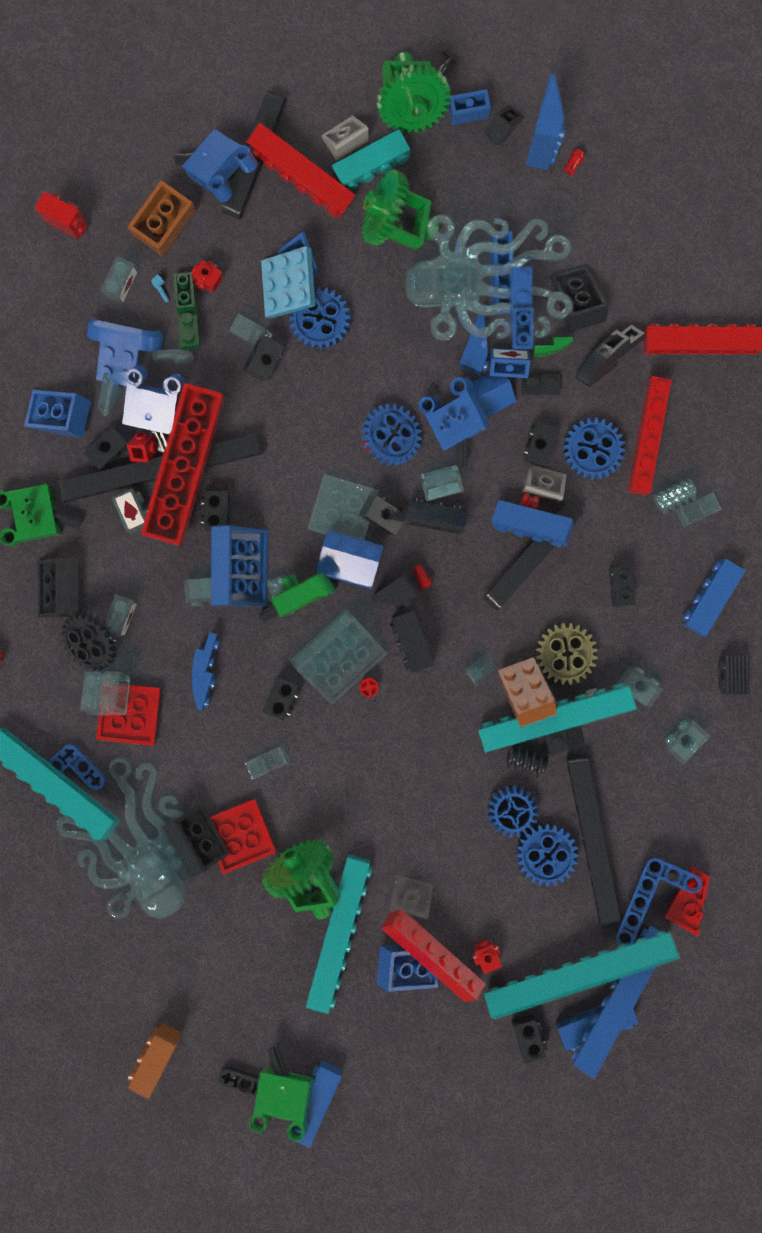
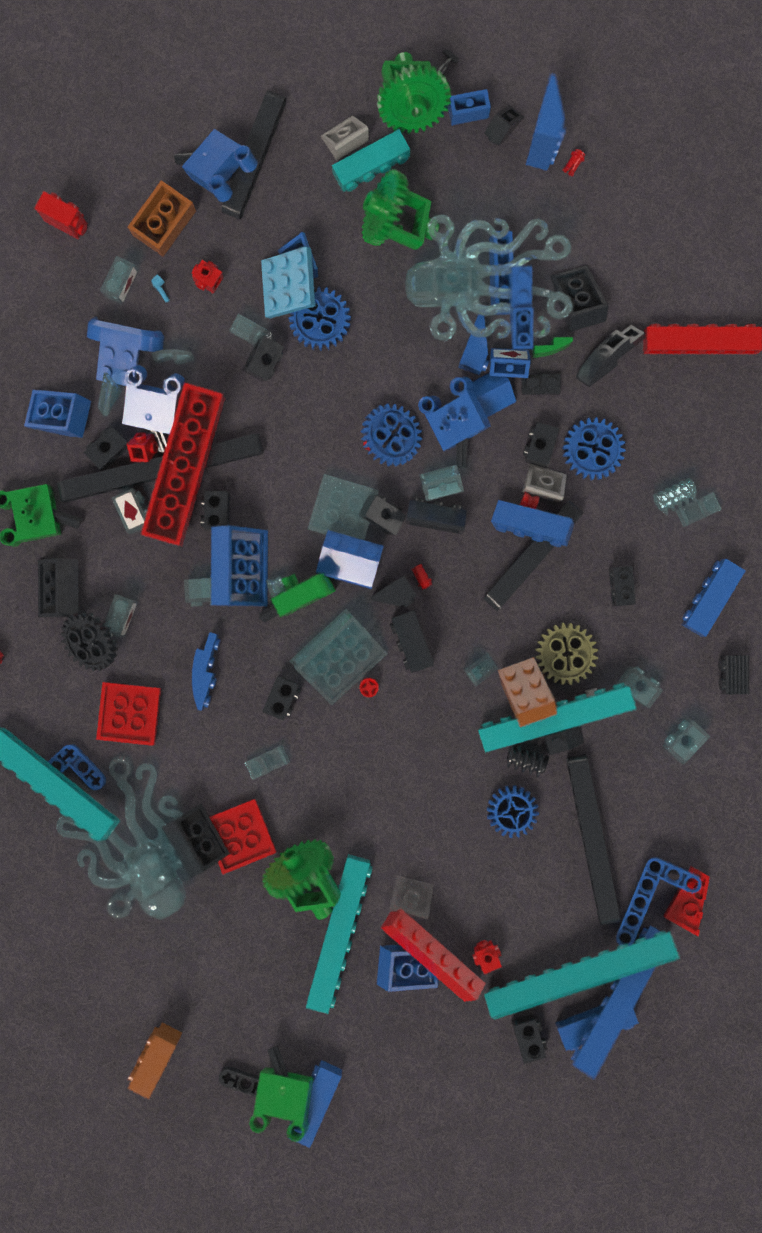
clear light blue piece [80,671,131,715] -> none
dark green slope [173,272,200,350] -> none
red brick [246,123,355,218] -> none
blue gear [515,823,579,887] -> none
red brick [627,376,672,496] -> none

